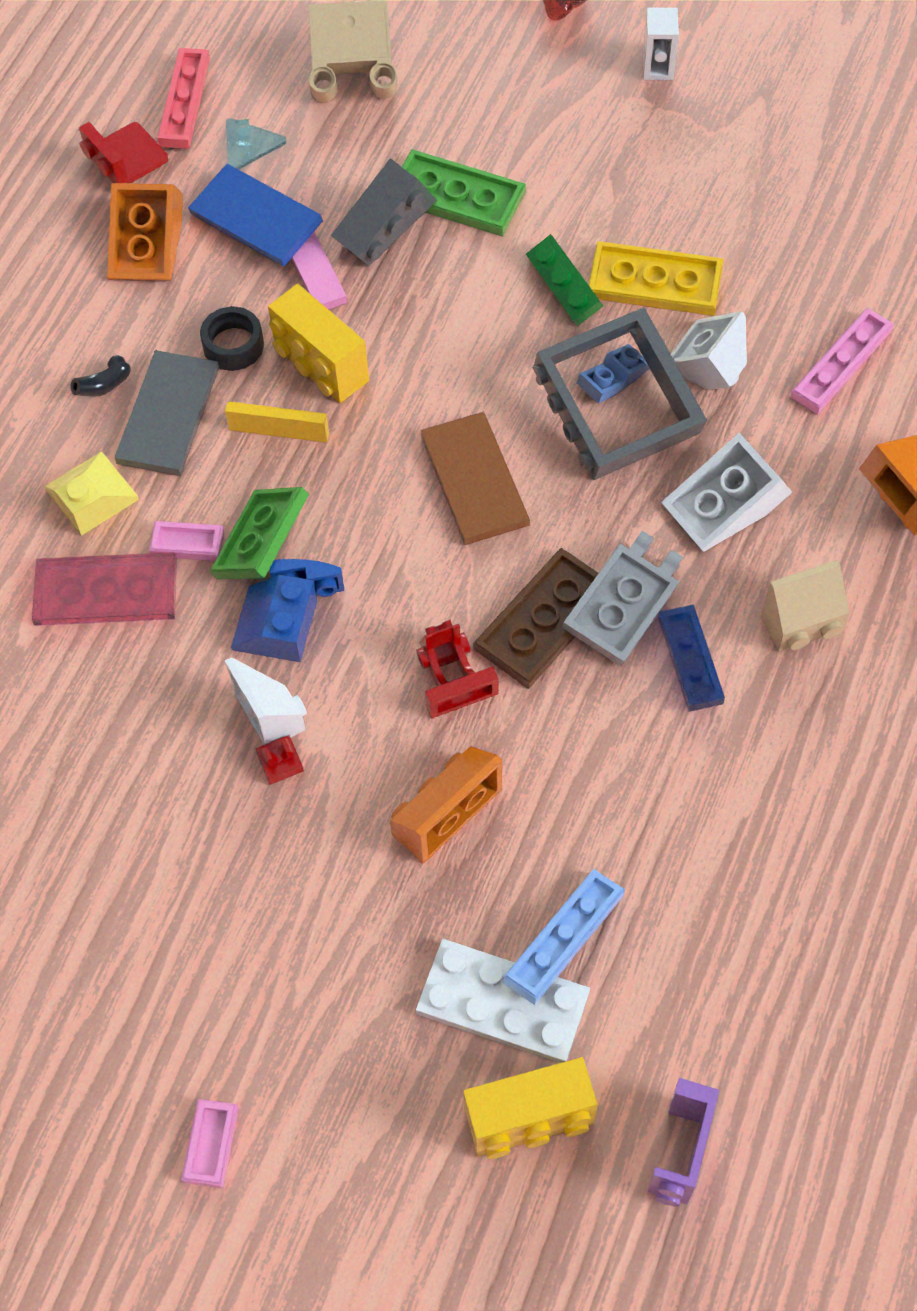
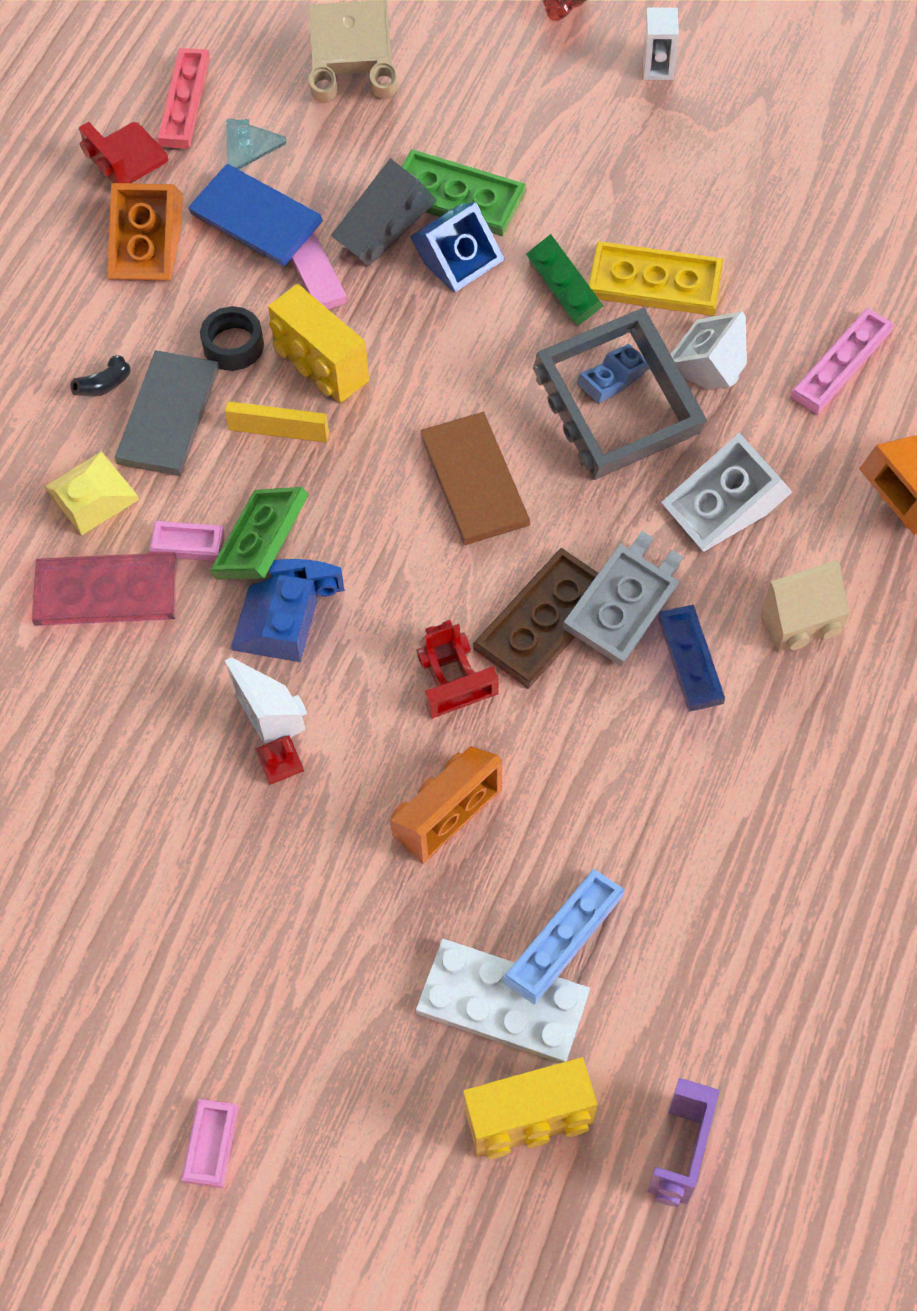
none -> blue slope [410,202,505,292]

